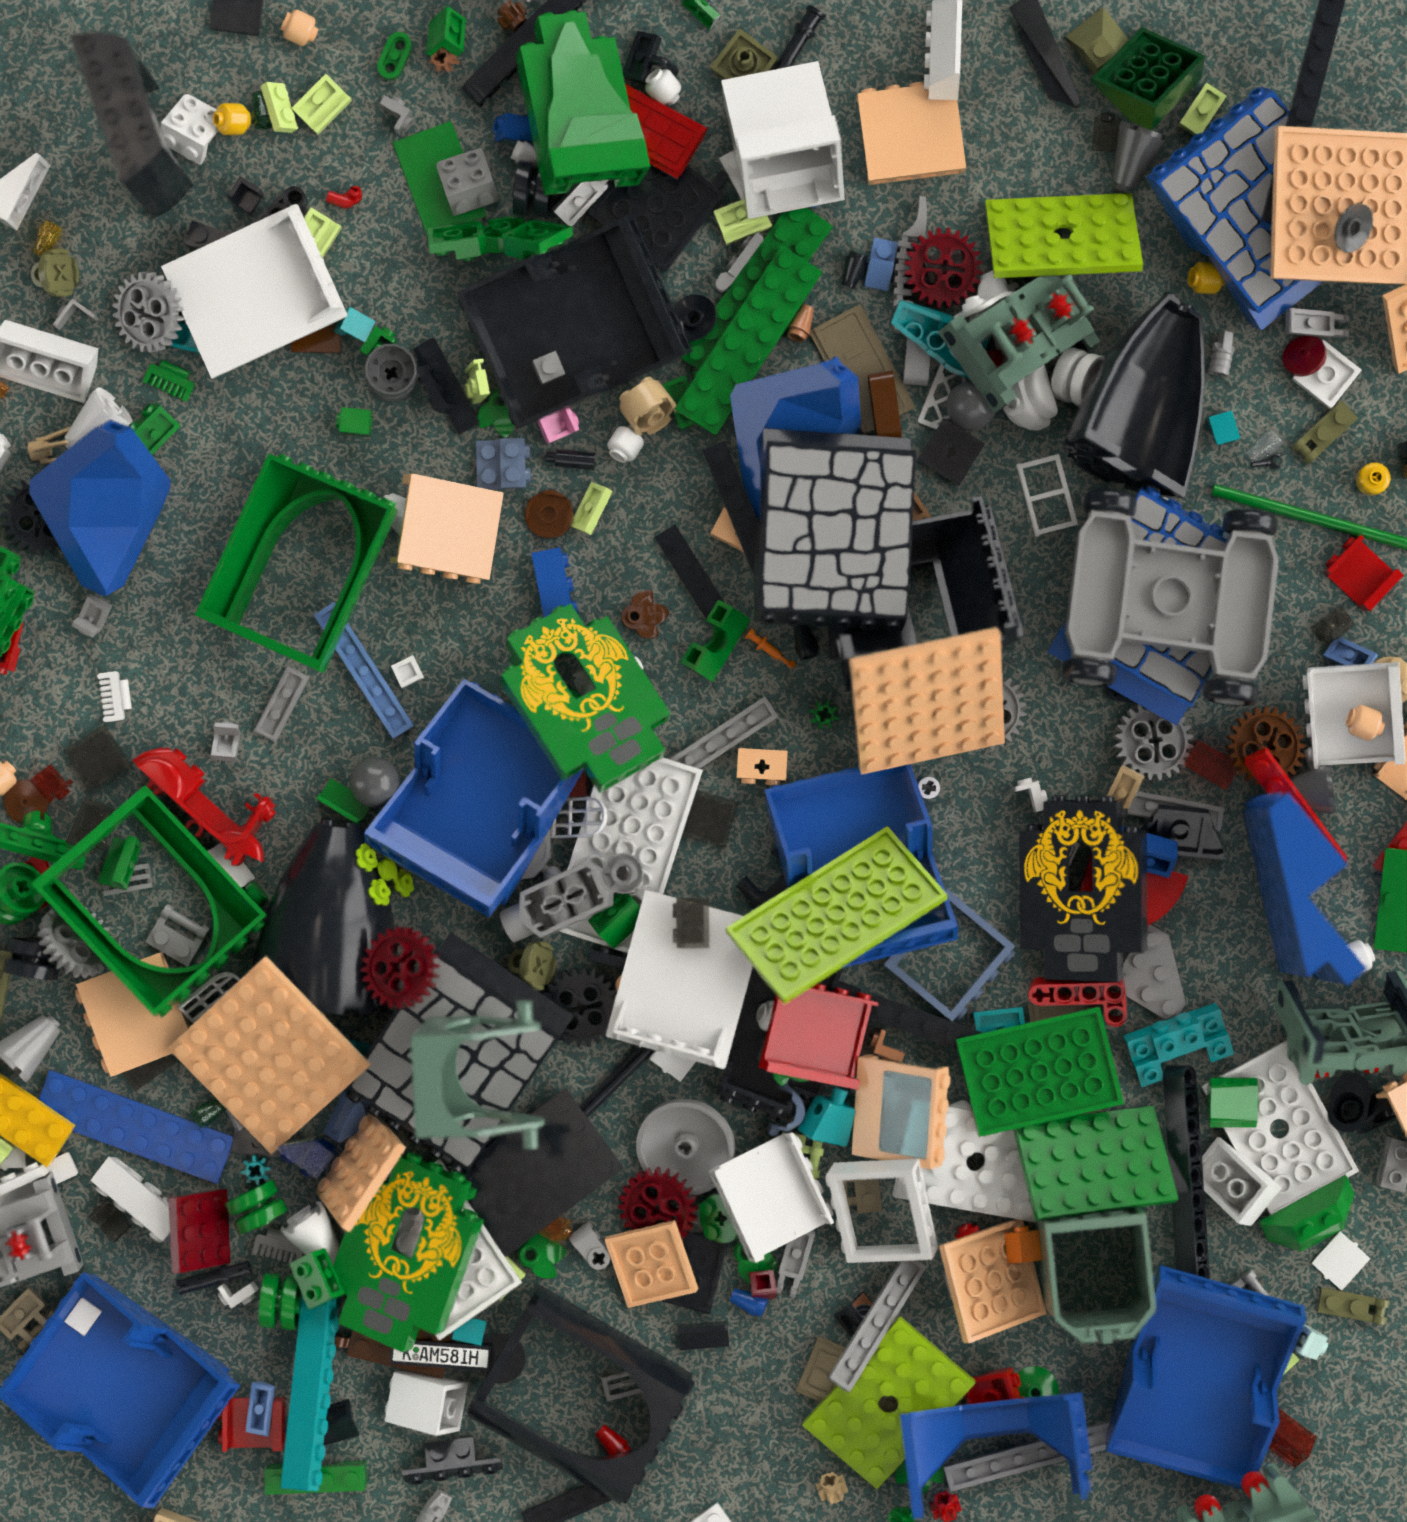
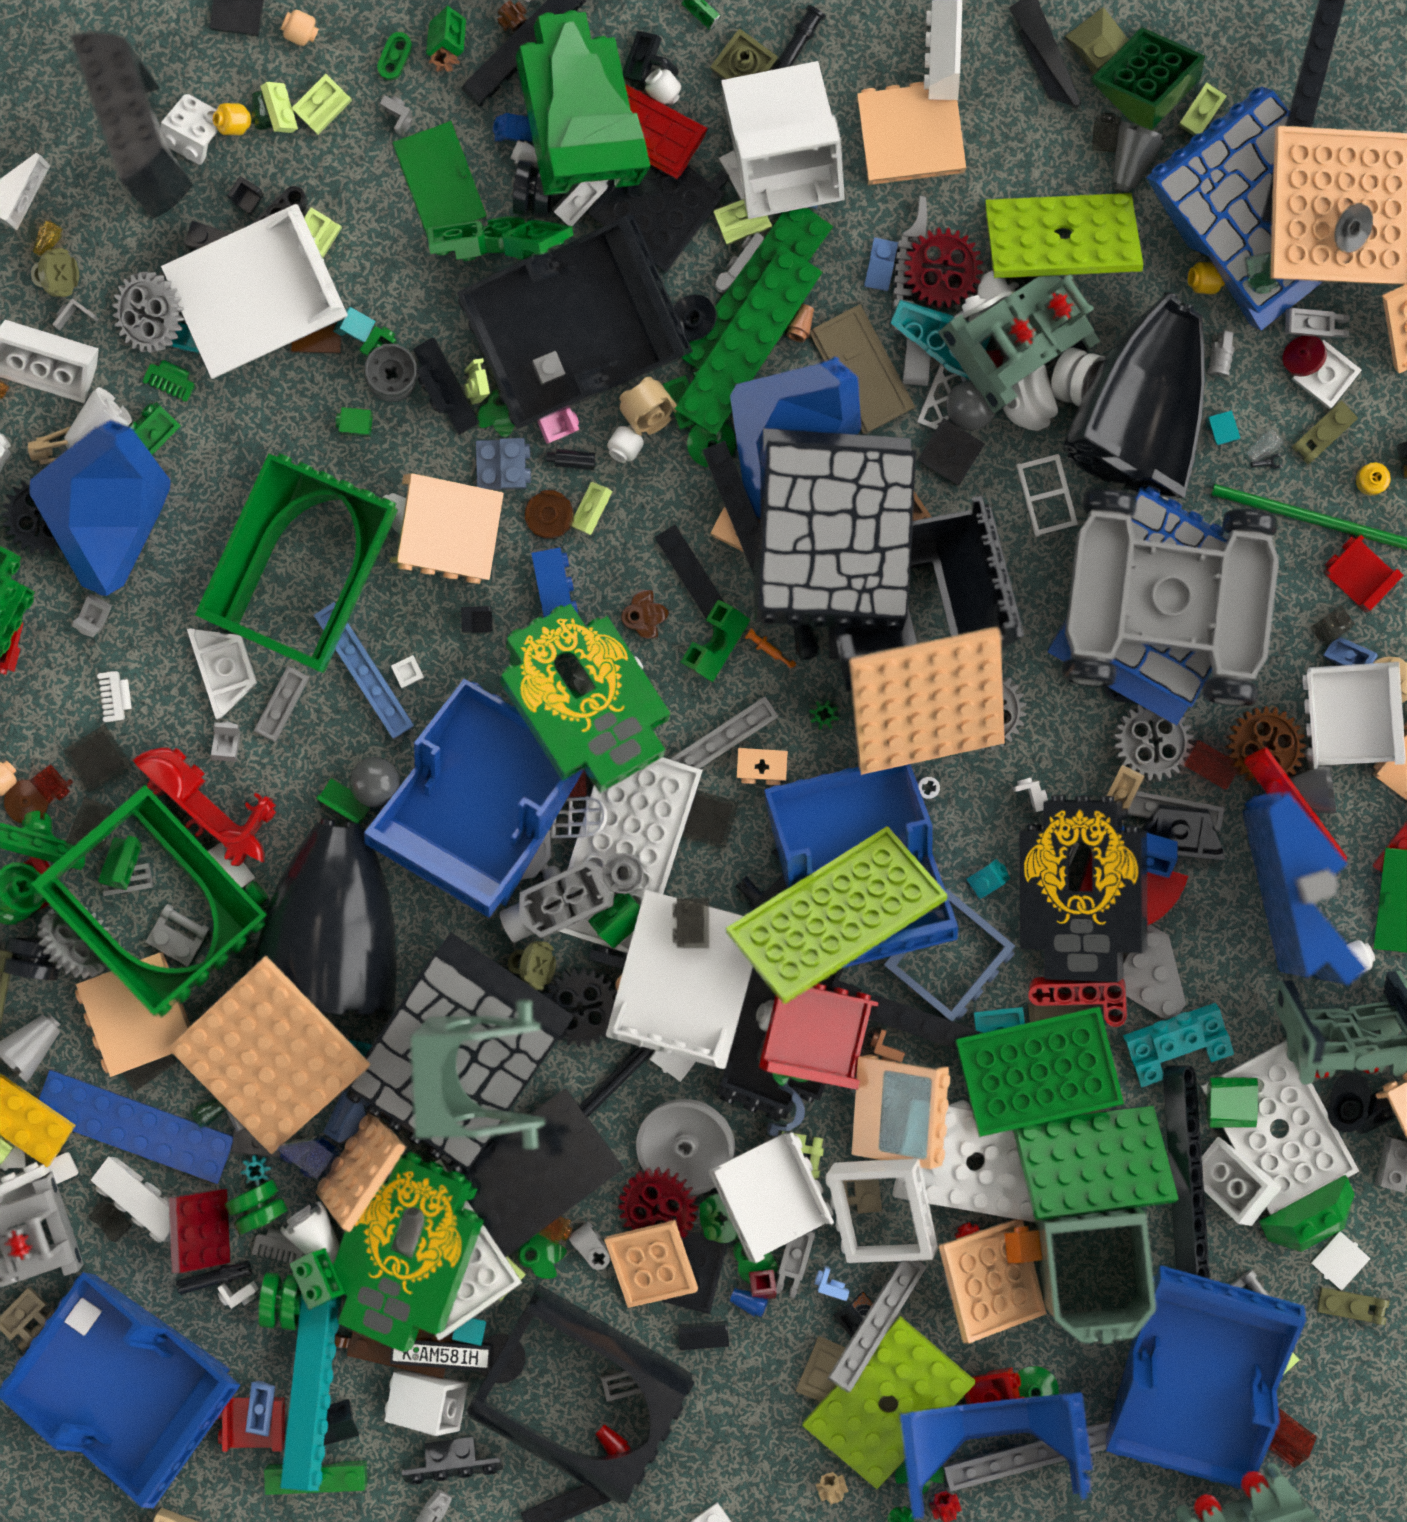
white window [177,972,240,1024] -> none
red arm [326,186,363,209] -> none
lime plant [356,843,414,906] -> none
dark red gear [361,927,440,1009] -> none
light grey bracket [436,148,500,216] -> none
teal torso [798,1085,855,1147] -> none
black cone [841,251,869,289] -> none
reddish brown beam [868,371,902,438] -> none
light aqua slope [1294,1324,1328,1360] -> none
light nougat head [1345,705,1385,741] -> none
none -> white wing [187,628,257,720]
none -> black panel [461,606,493,633]
none -> green dish [687,423,736,467]
none -> light blue bracket [814,1266,849,1301]
none -> teal bracket [966,859,1010,899]
none -> clear green bracket [1245,252,1279,294]
none -> light grey brick [1295,870,1338,904]

